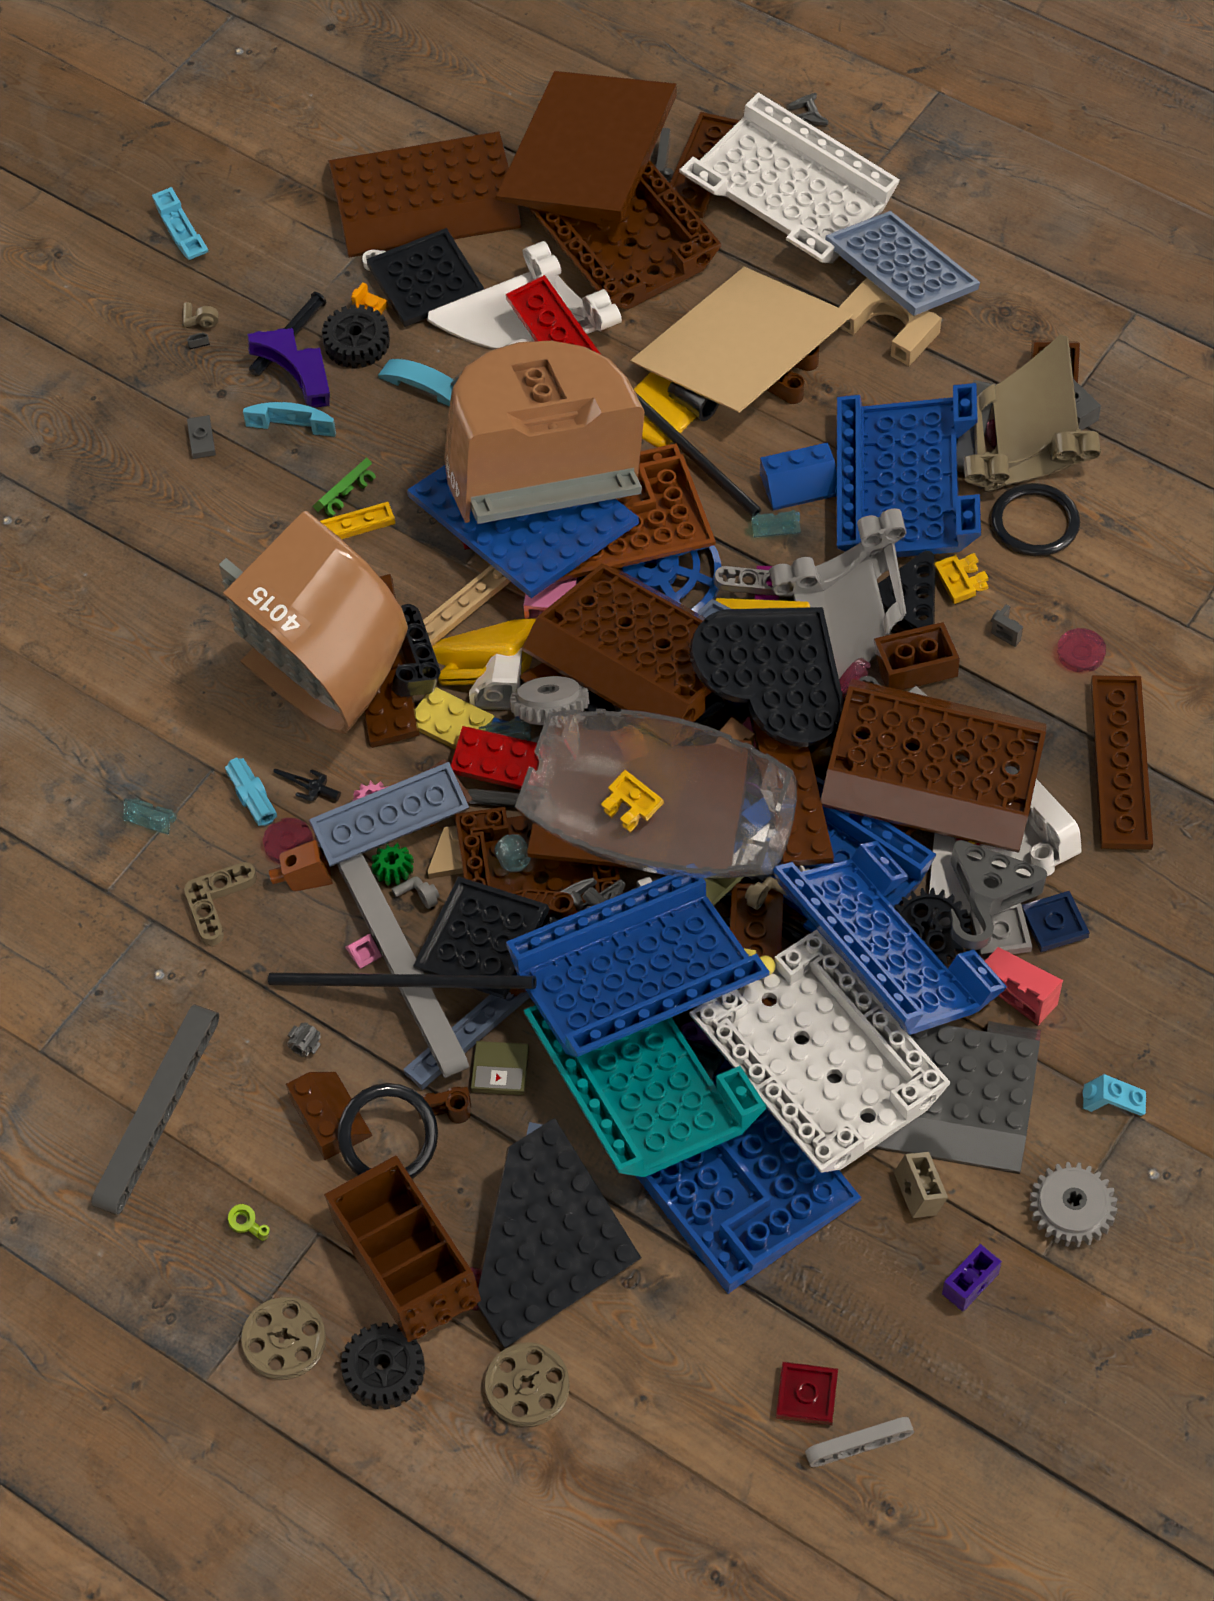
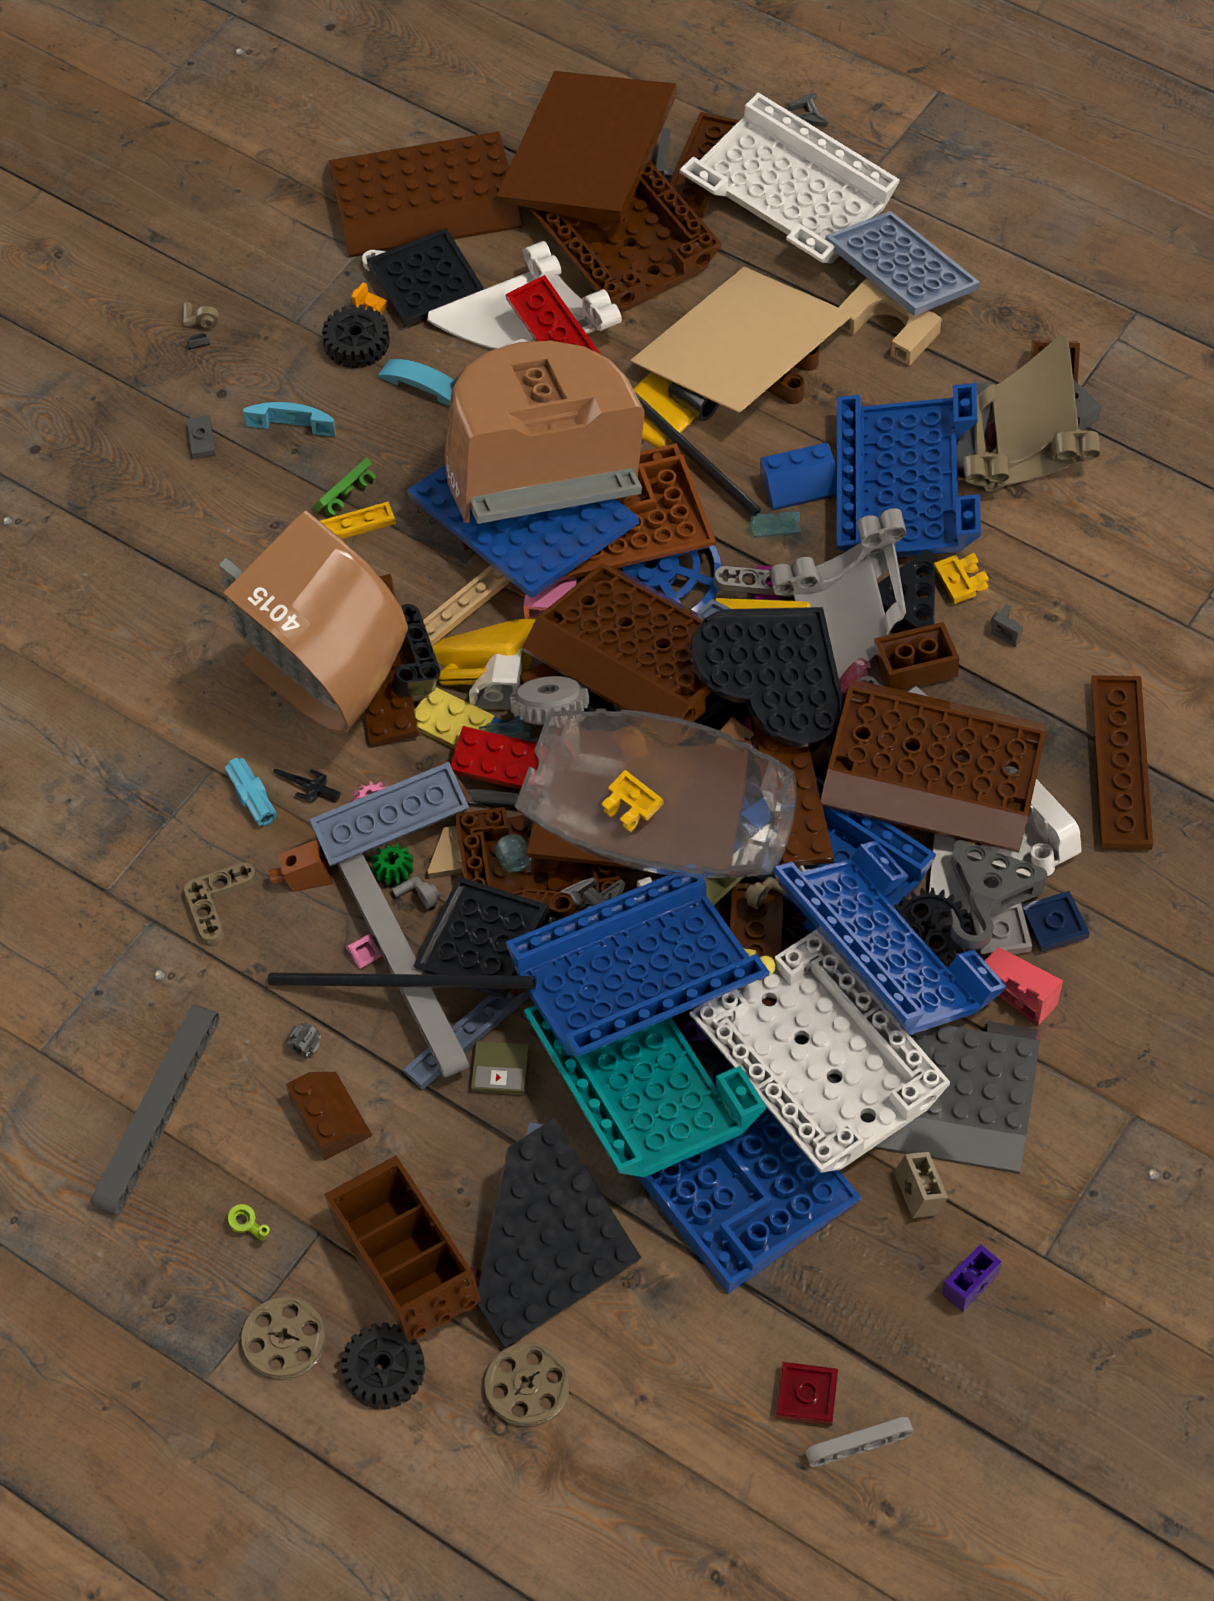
clear light blue hinge [123,798,177,834] -> none
medium azure slope [152,187,209,260] -> none
dark purple arch [248,328,330,408] -> none
black axle [249,292,327,376] -> none
clear pink tile [263,818,314,864] -> none
black wedge [337,1083,438,1179] -> none
reddish brown plate [418,1086,472,1123] -> none
black wedge [990,483,1081,556] -> none
light grey gear [1029,1162,1117,1247] -> none
clear pink tile [1057,628,1106,672] -> none
medium azure bracket [1083,1074,1146,1116] -> none

